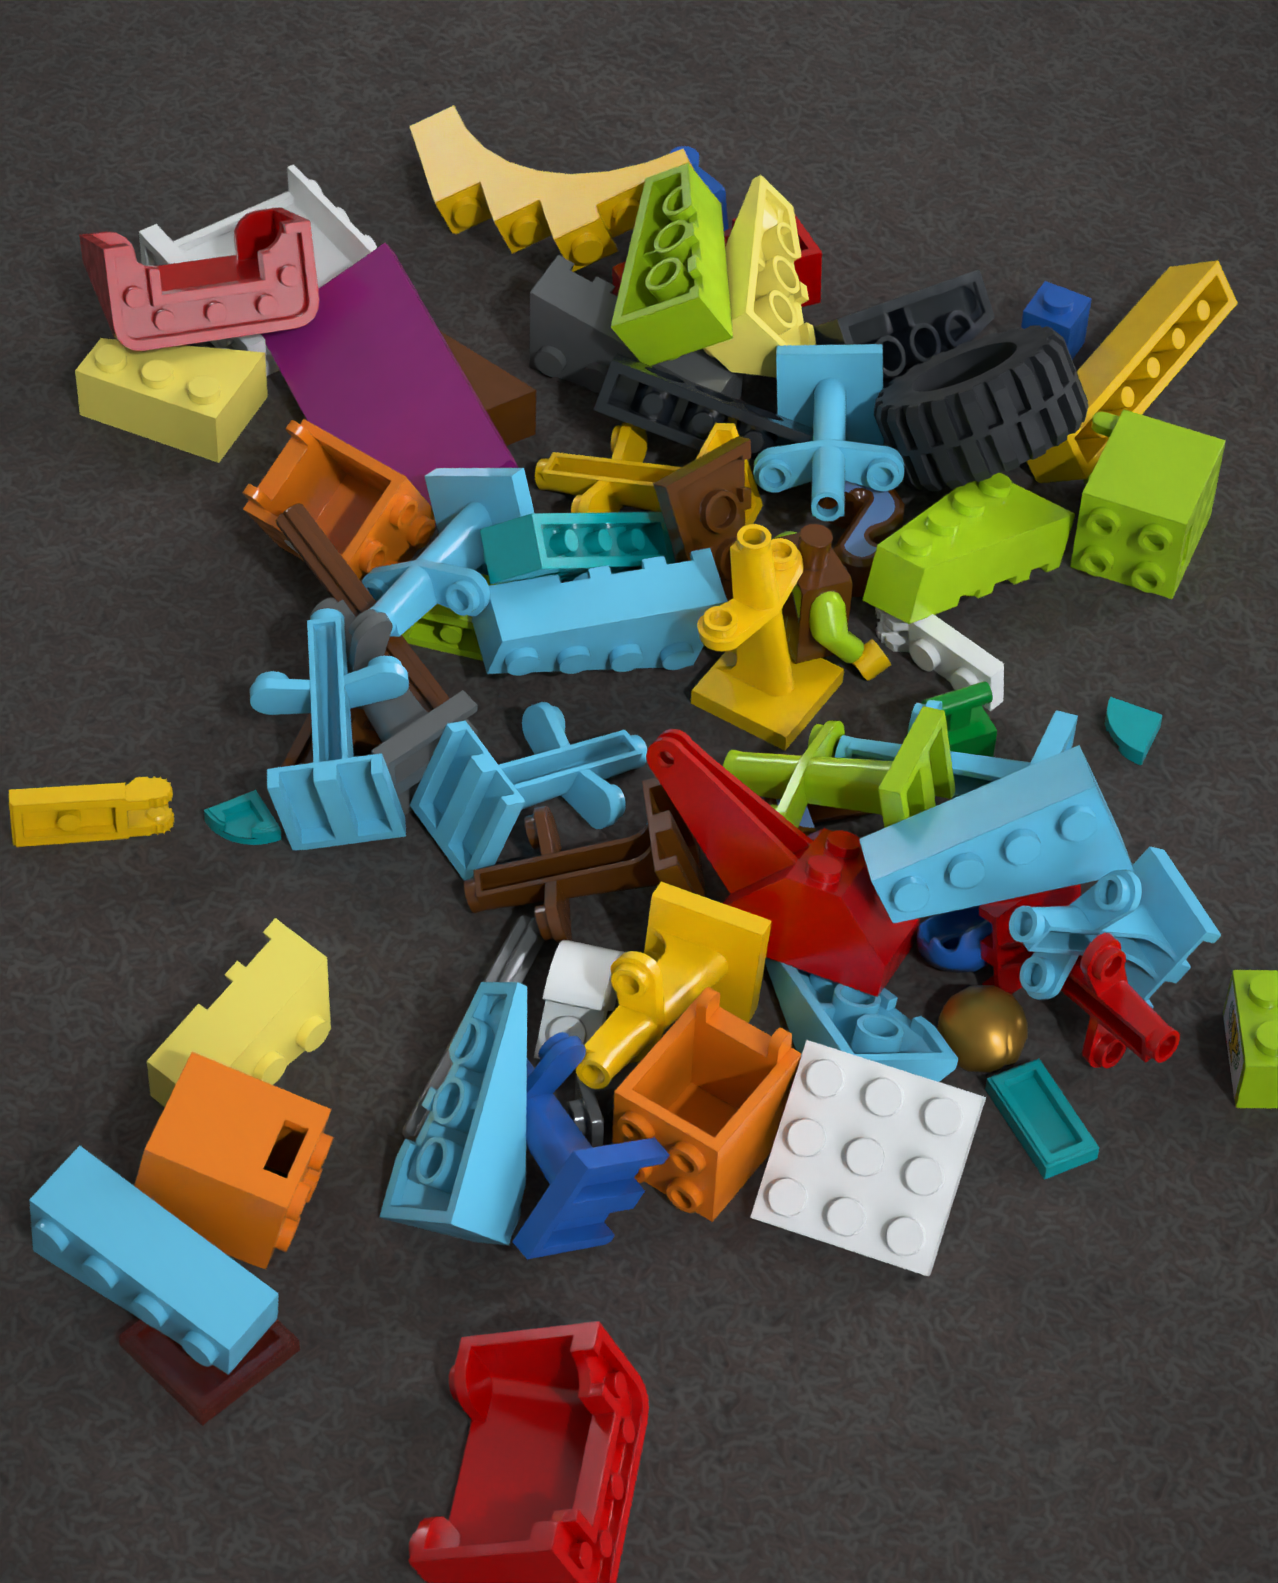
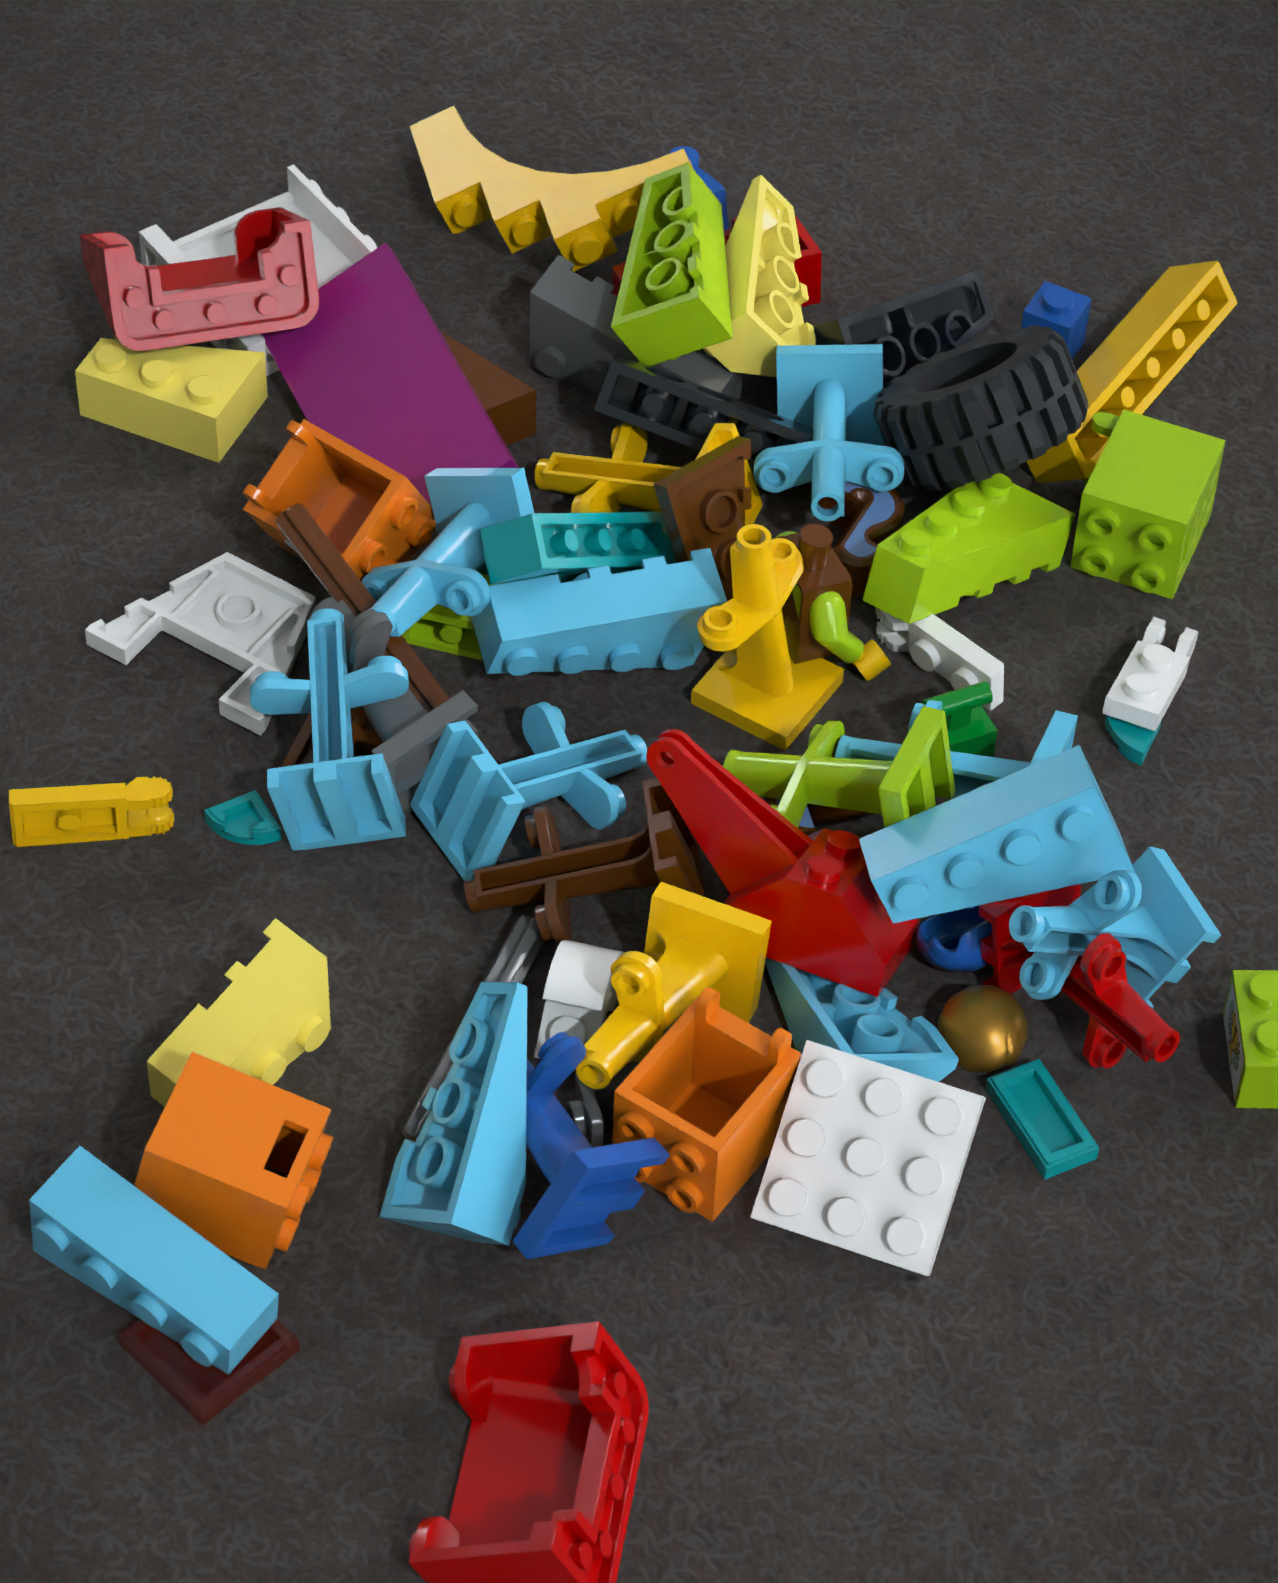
none -> white wing [85,552,316,736]
none -> white hinge [1102,617,1198,731]

